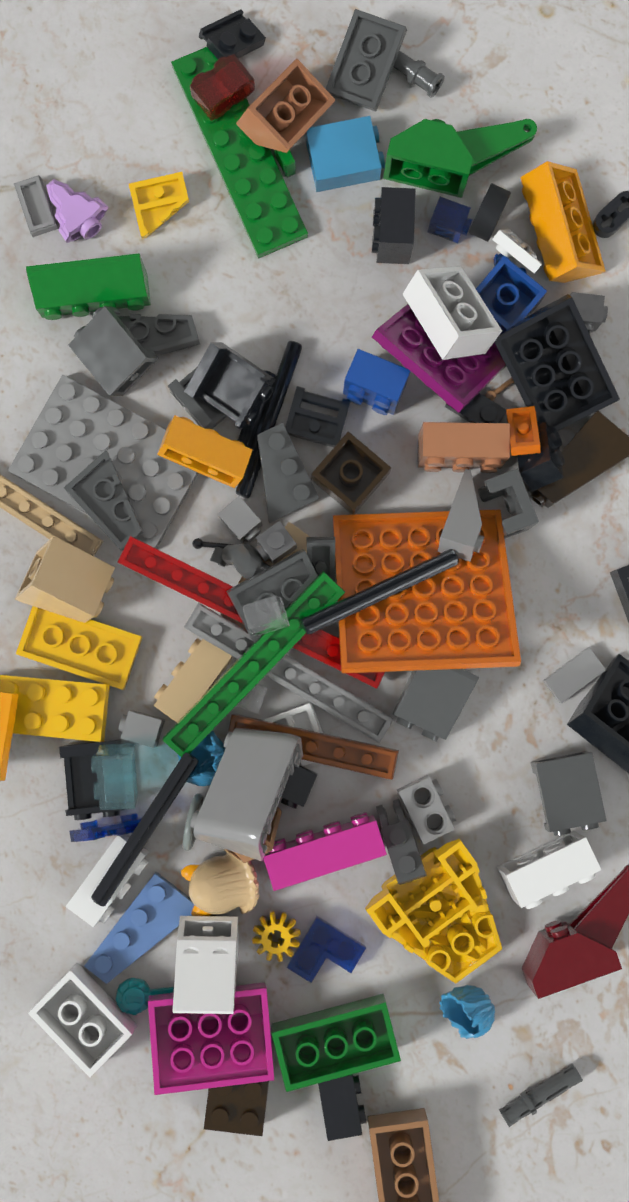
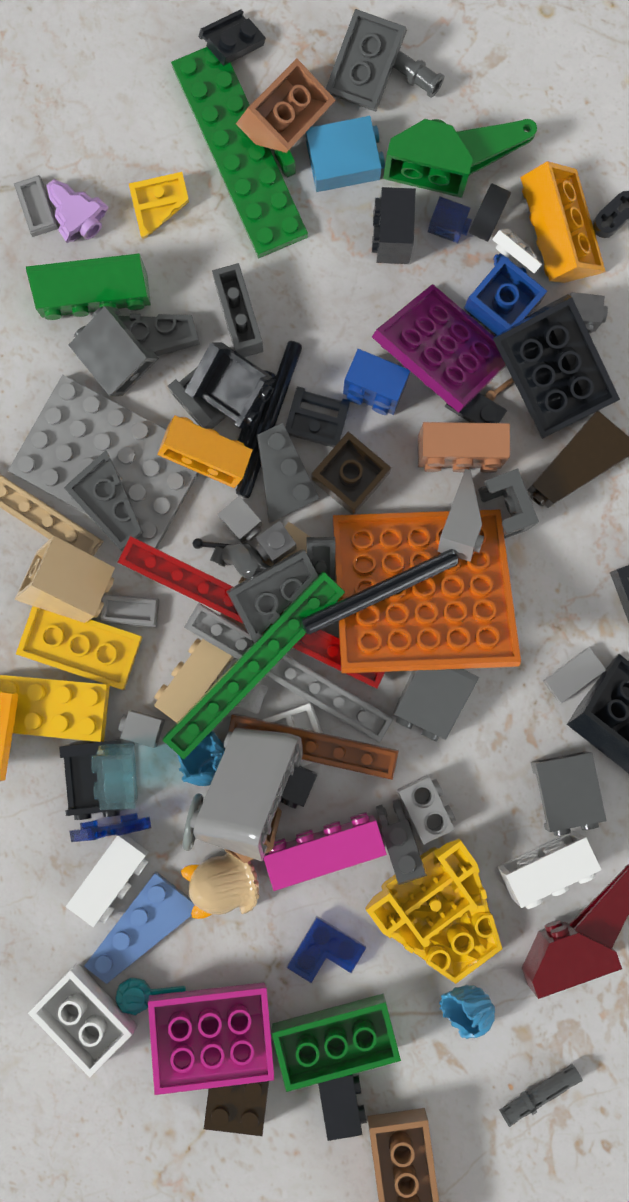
black axle [91,752,199,907] -> none
white slope [173,916,239,1014] -> none
clear red brick [190,54,255,121] -> none
clear panel [243,595,290,636] -> none
yellow gear [252,911,301,962] -> none
white brick [403,266,502,360] -> none
orange plate [506,406,541,456] -> none
black brick [517,422,565,491] -> none
none -> light grey tile [99,594,159,627]
none -> dark grey brick [212,263,263,357]

